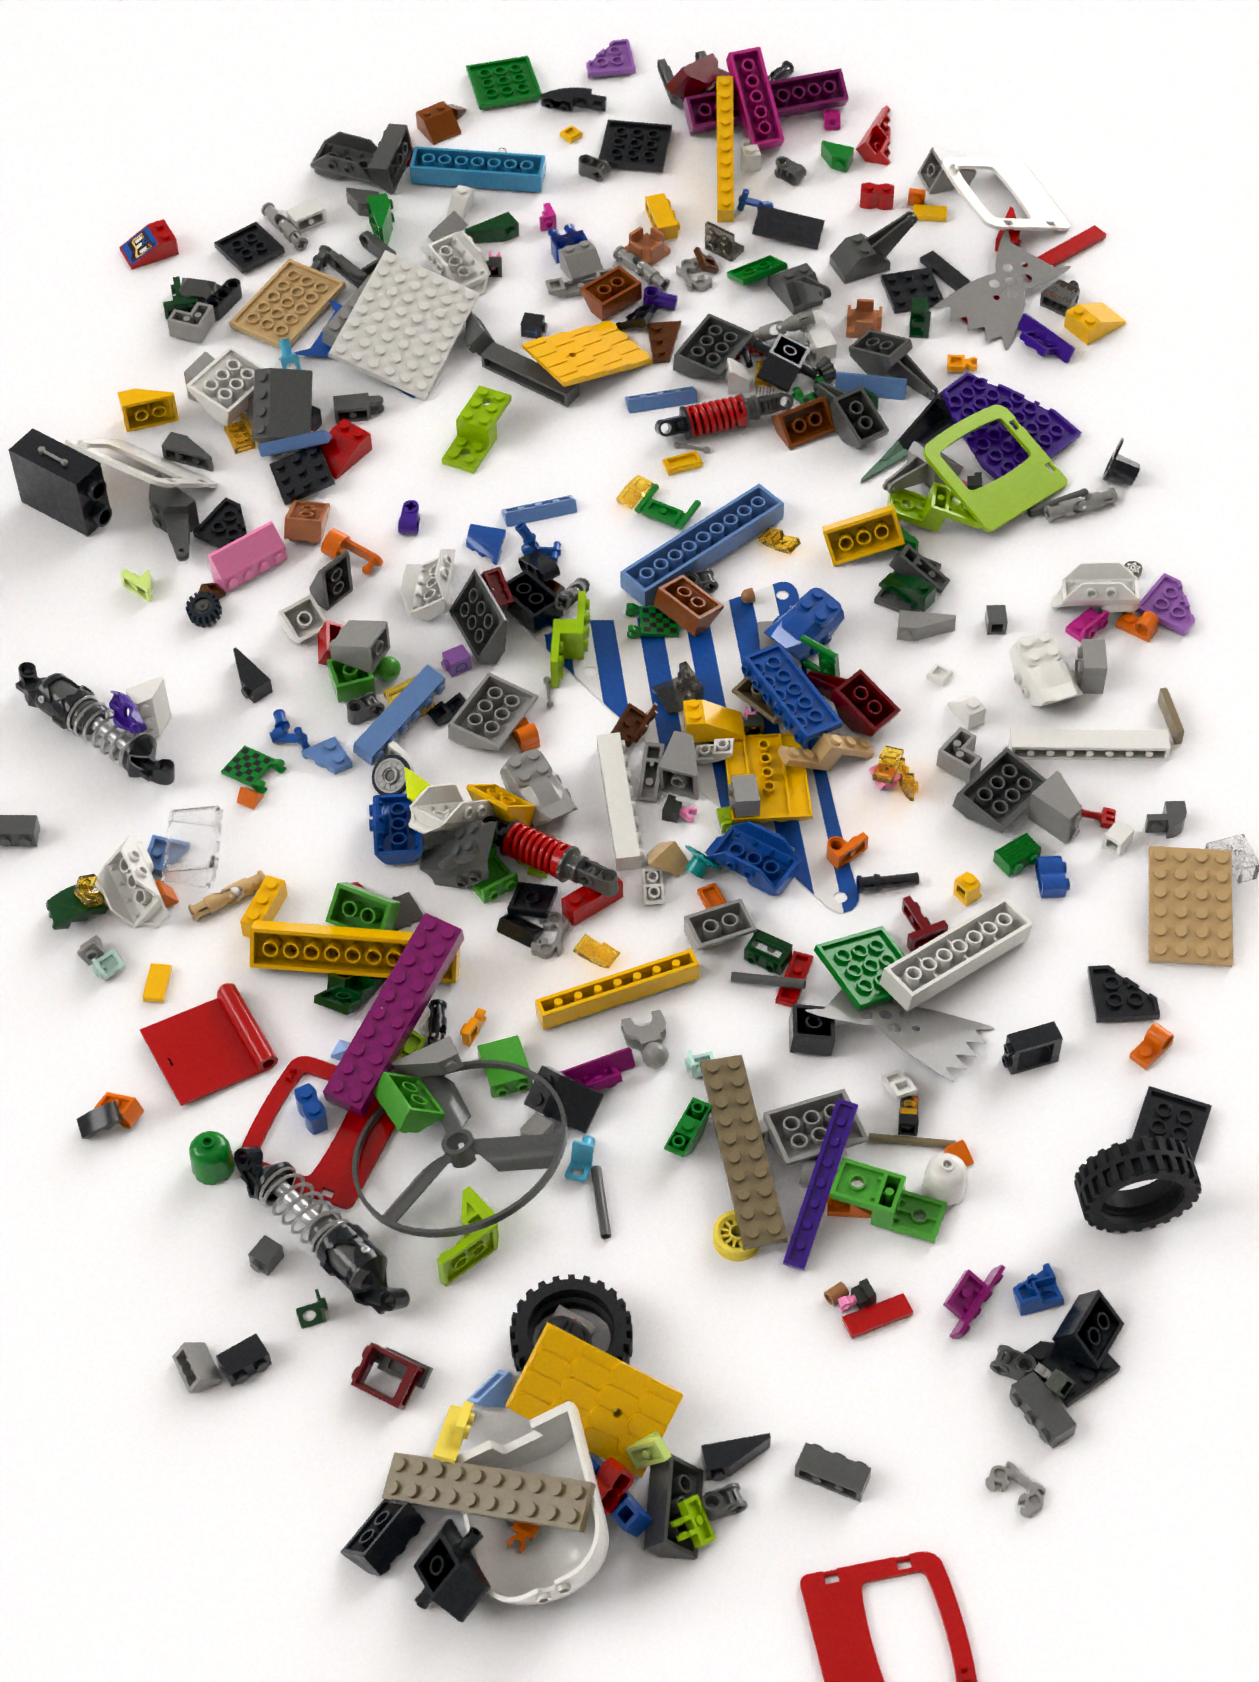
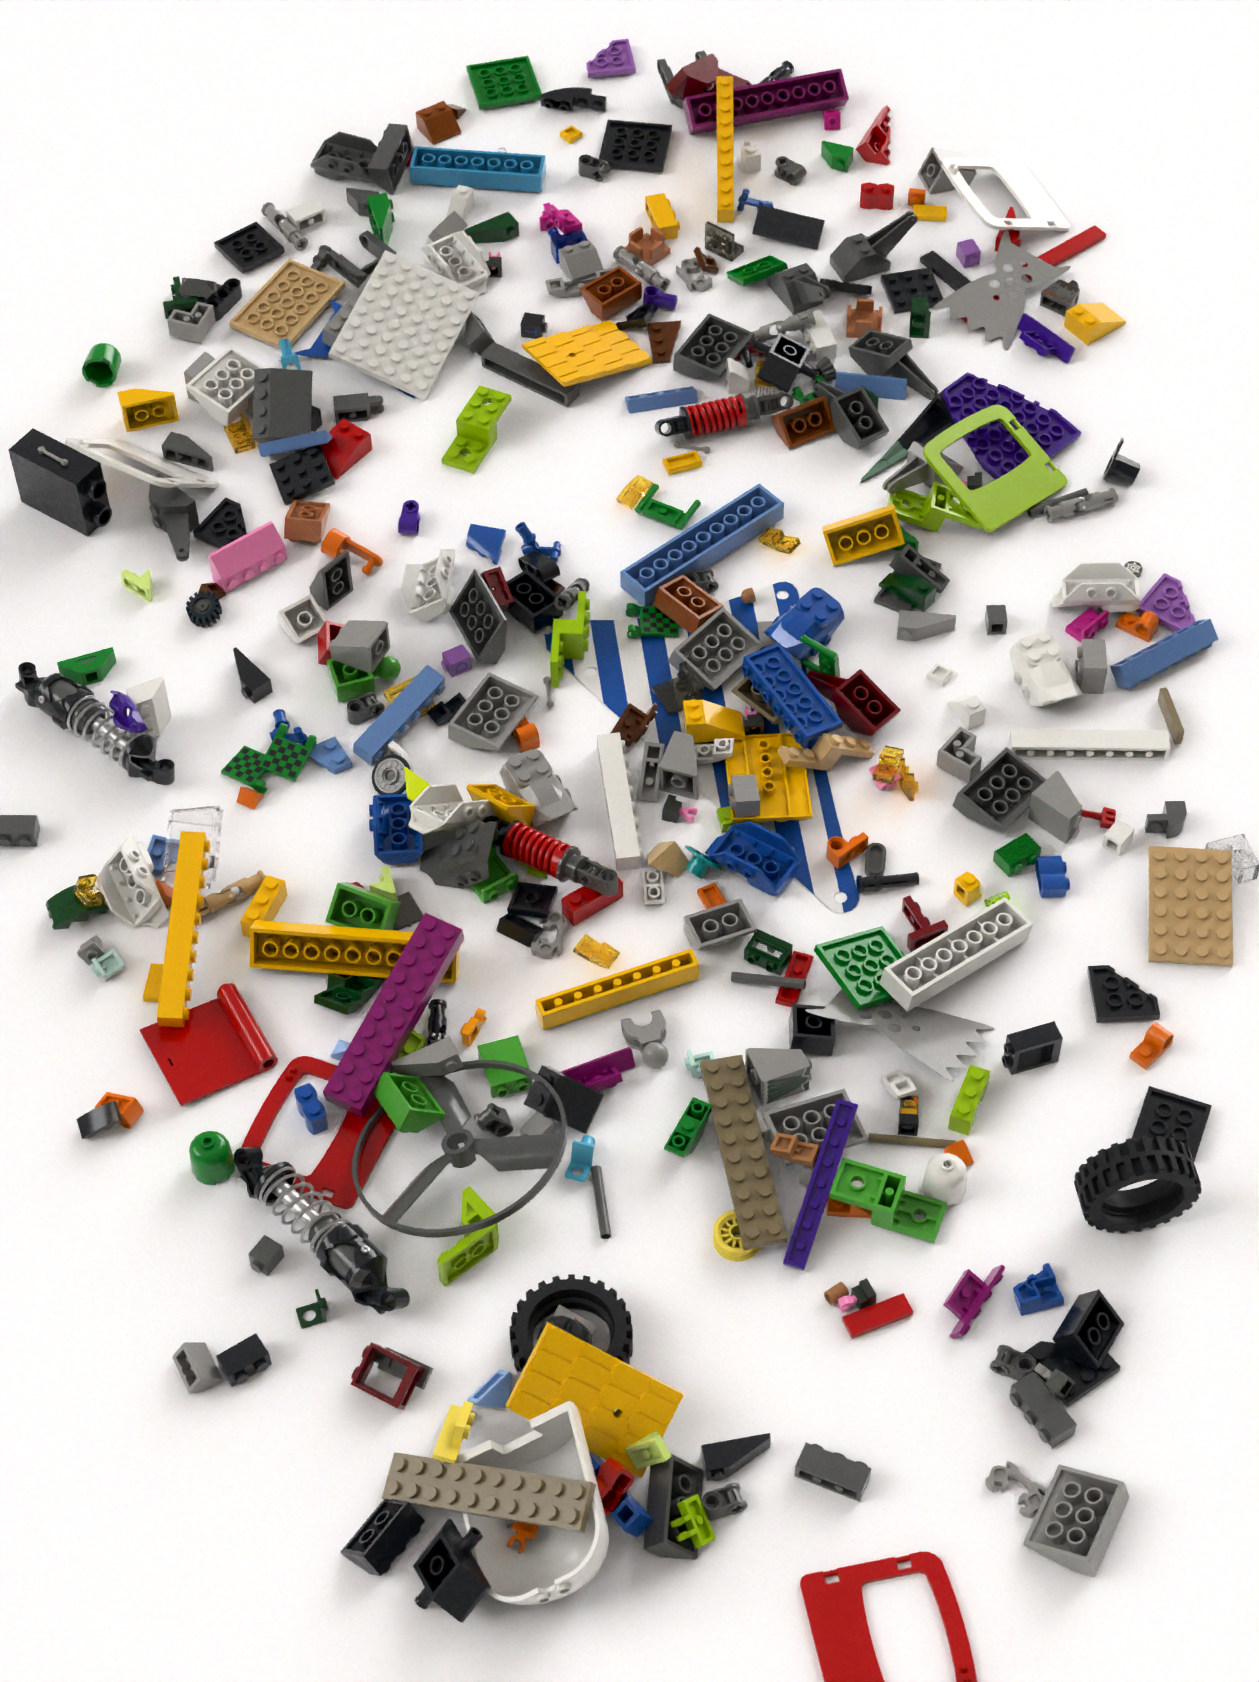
red slope [119,219,179,270] -> none
medium blue slope [501,495,577,527] -> none
dark pink brick [726,46,785,151] -> none
light orange plate [947,354,978,372] -> none
none -> green slope [57,647,116,686]
none -> green cylinder [82,343,121,387]
none -> yellow brick [157,831,210,1027]
none -> green flag [259,723,317,782]
none -> yellowish green slope [369,865,398,901]
none -> dark grey piece [473,1103,513,1137]
none -> dark pink bracket [548,204,582,234]
none -> light grey slope [668,607,764,691]
none -> light grey slope [745,1048,812,1106]
none -> medium nougat slope [769,1133,820,1167]
none -> black beam [820,278,872,295]
none -> dark grey tile [864,843,886,876]
none -> lime arch [948,1064,991,1136]
none -> medium lavender brick [956,238,981,268]
none -> clear neon green tile [984,891,1010,907]
none -> light grey slope [1023,1464,1130,1578]
none -> medium blue brick [1110,619,1219,689]

